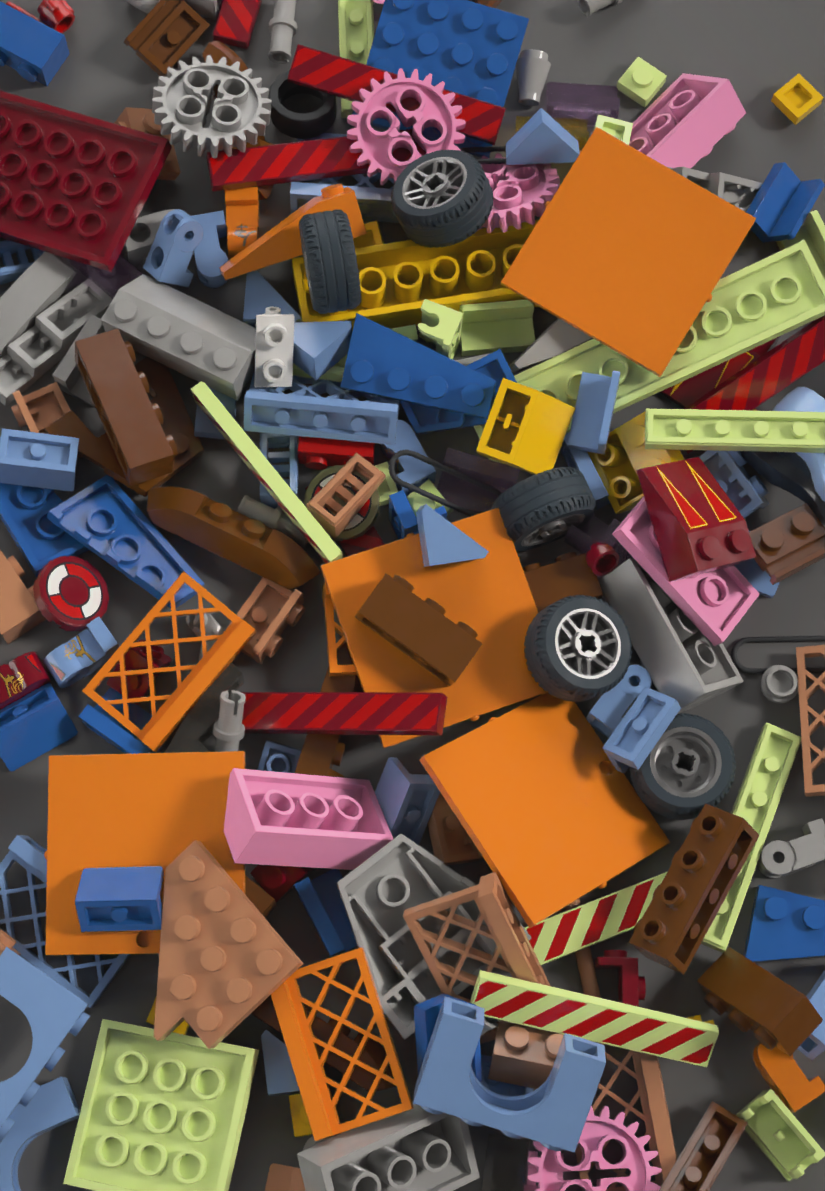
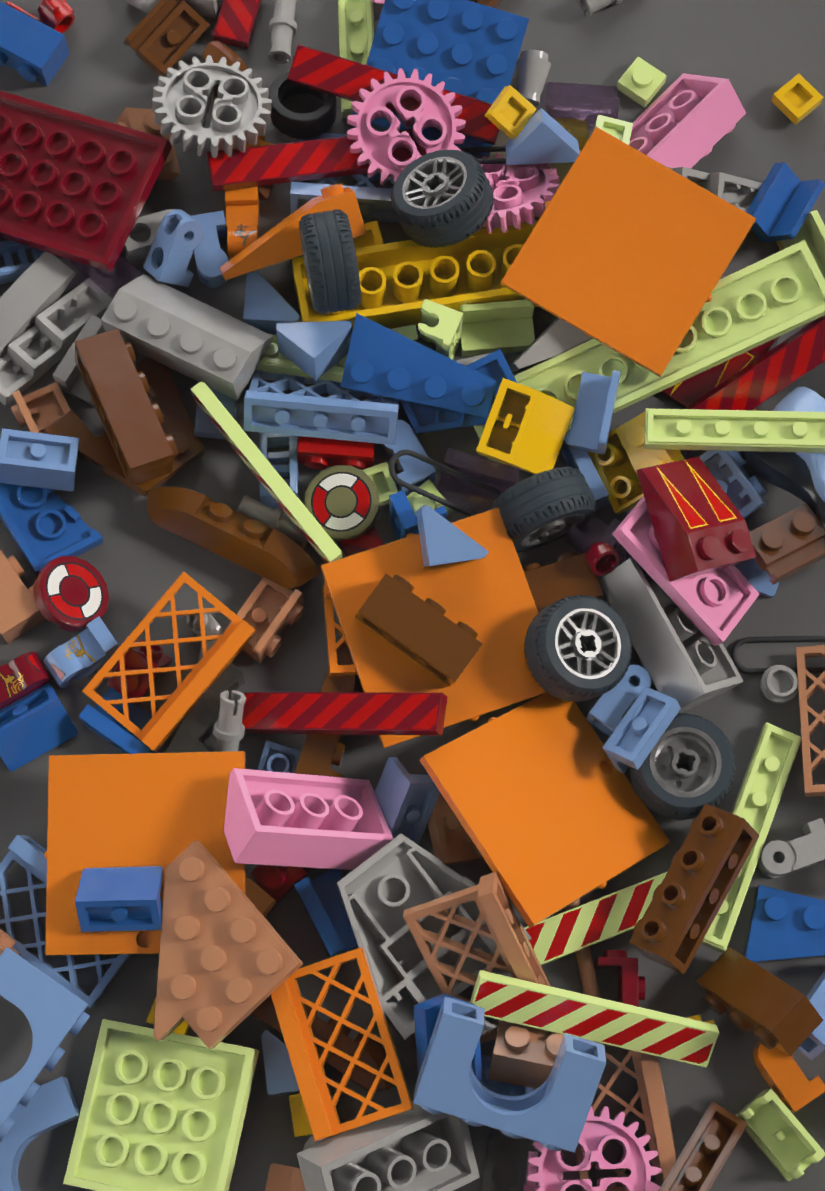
blue wing [47,475,205,608] -> none
white hinge [254,306,294,387] -> none
nougat slope [306,453,386,538] -> none
none -> yellow plate [484,85,537,139]

